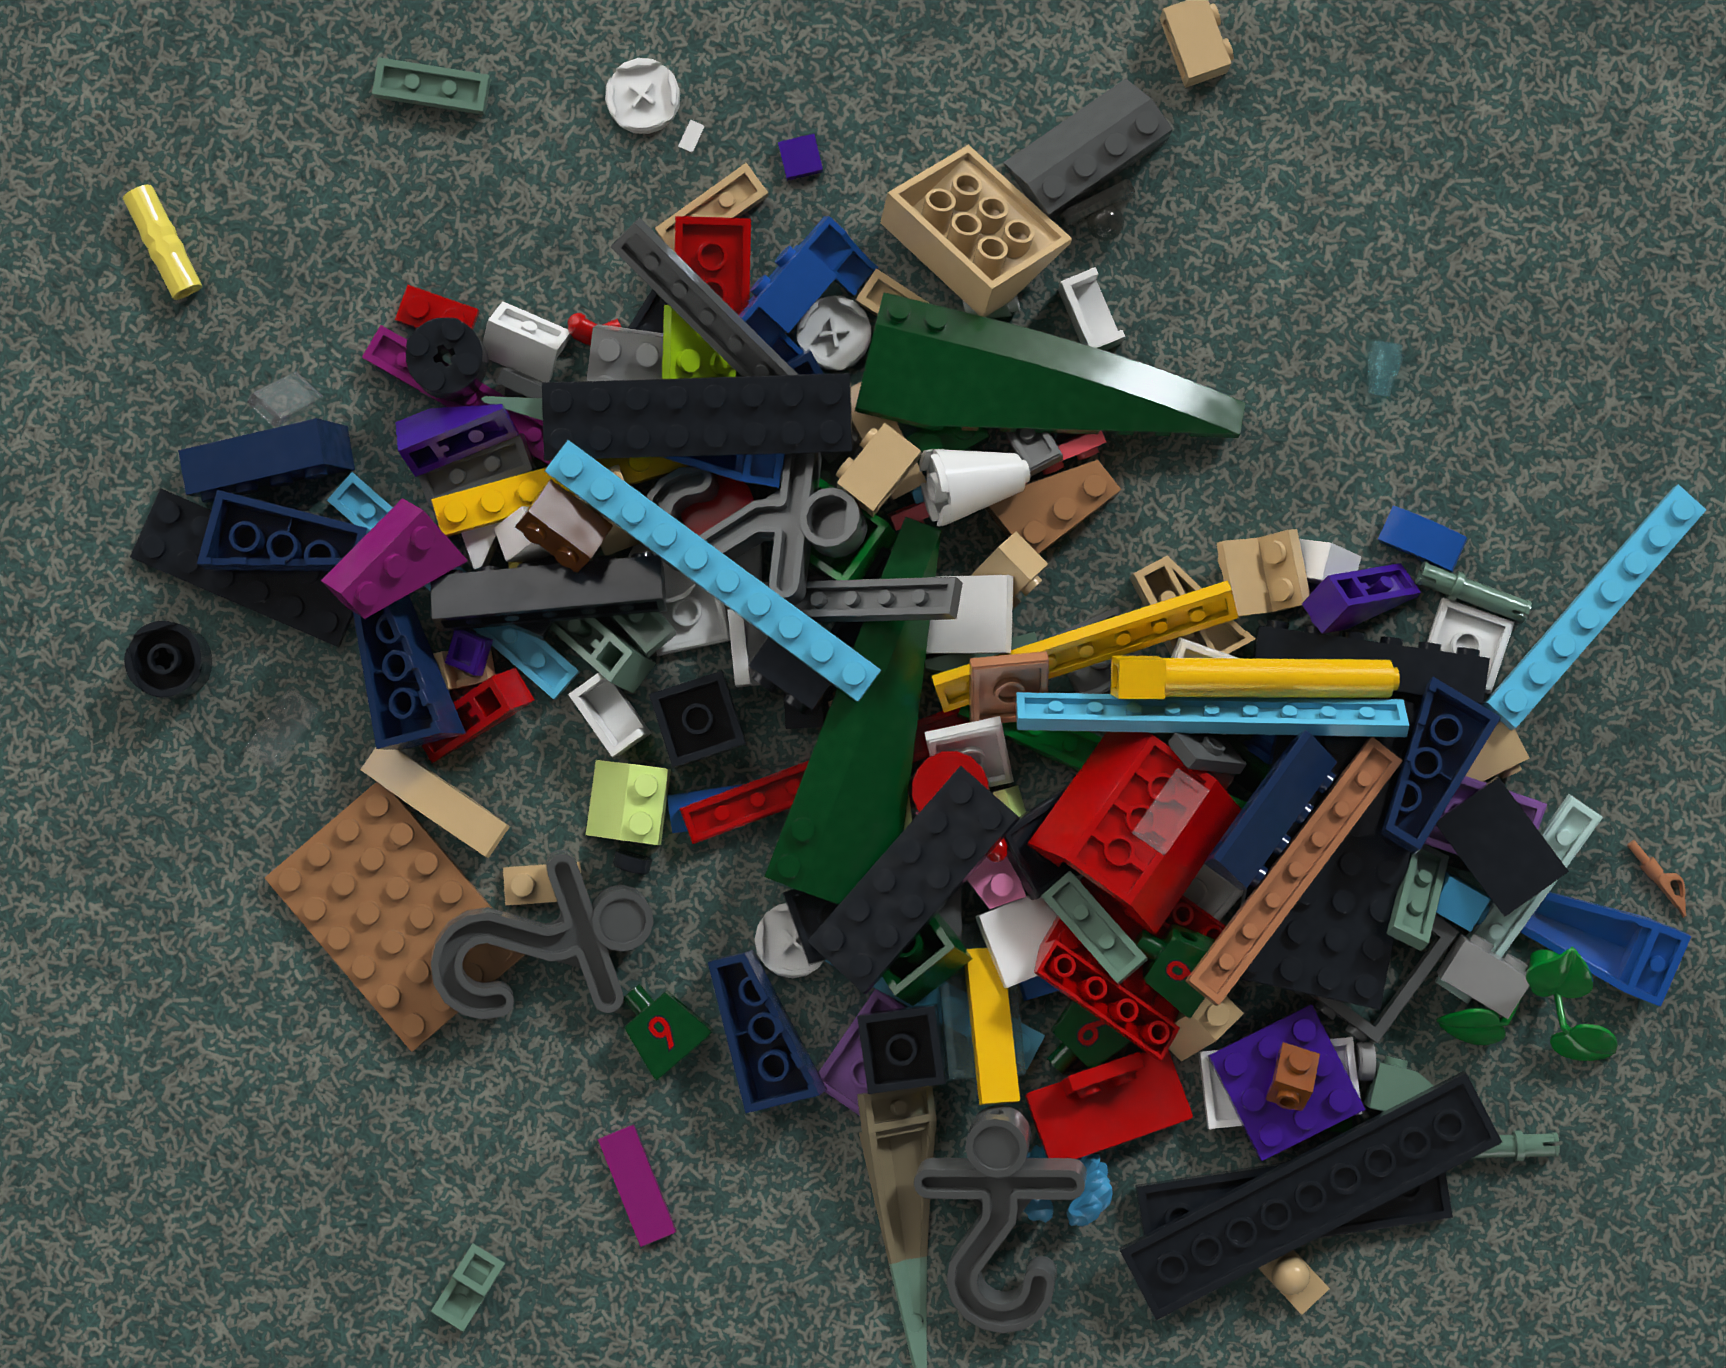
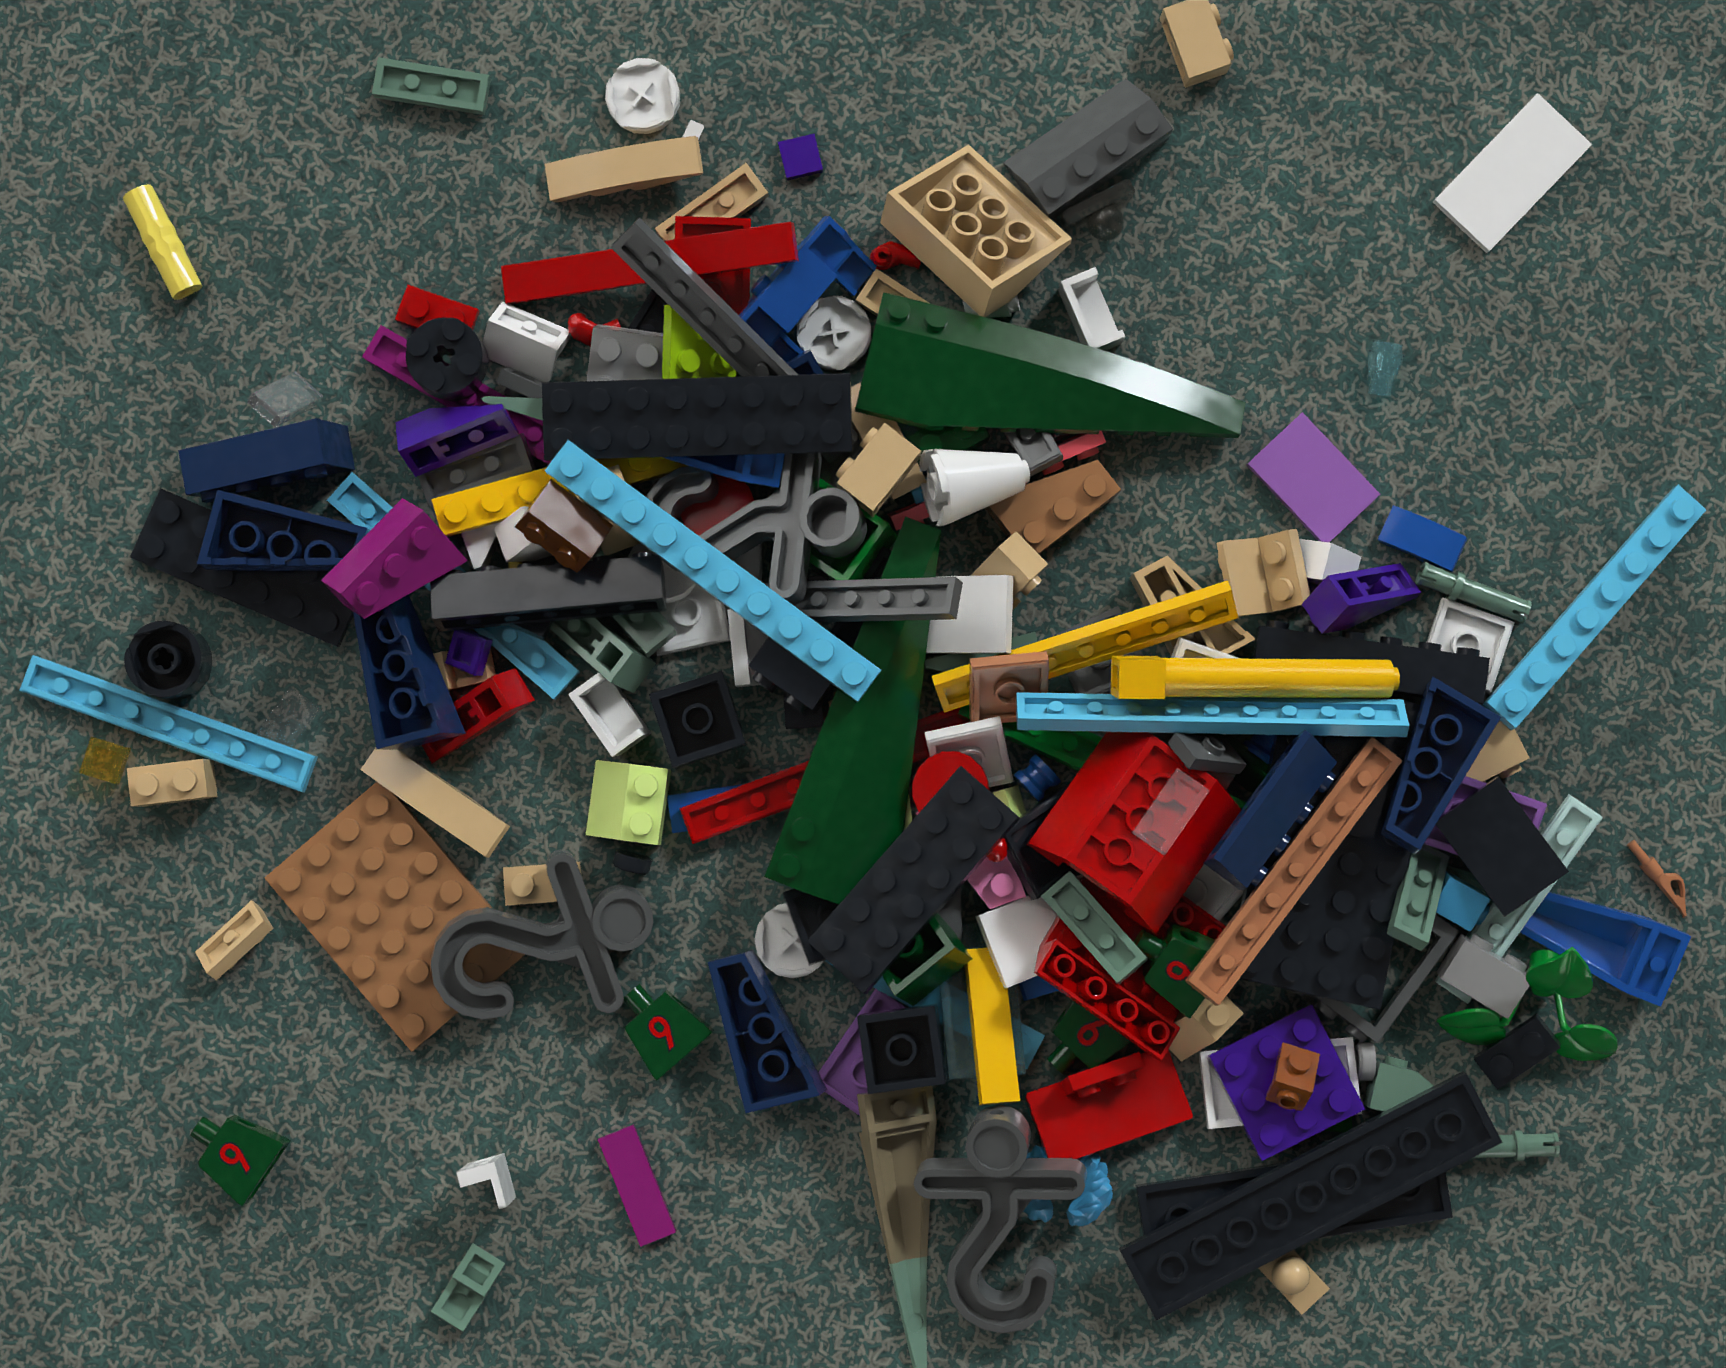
none -> medium azure tile [19,655,318,792]
none -> clear yellow plate [79,737,131,784]
none -> tan brick [127,759,218,807]
none -> dark green torso [190,1115,291,1206]
none -> tan plate [195,900,273,981]
none -> white panel [456,1153,516,1209]
none -> red tile [501,221,799,304]
none -> tan slope [545,136,703,202]
none -> red arm [870,241,921,271]
none -> blue wheel [1013,754,1061,802]
none -> medium lavender tile [1246,412,1380,542]
none -> white tile [1433,93,1592,253]
none -> black plate [1474,1013,1561,1090]

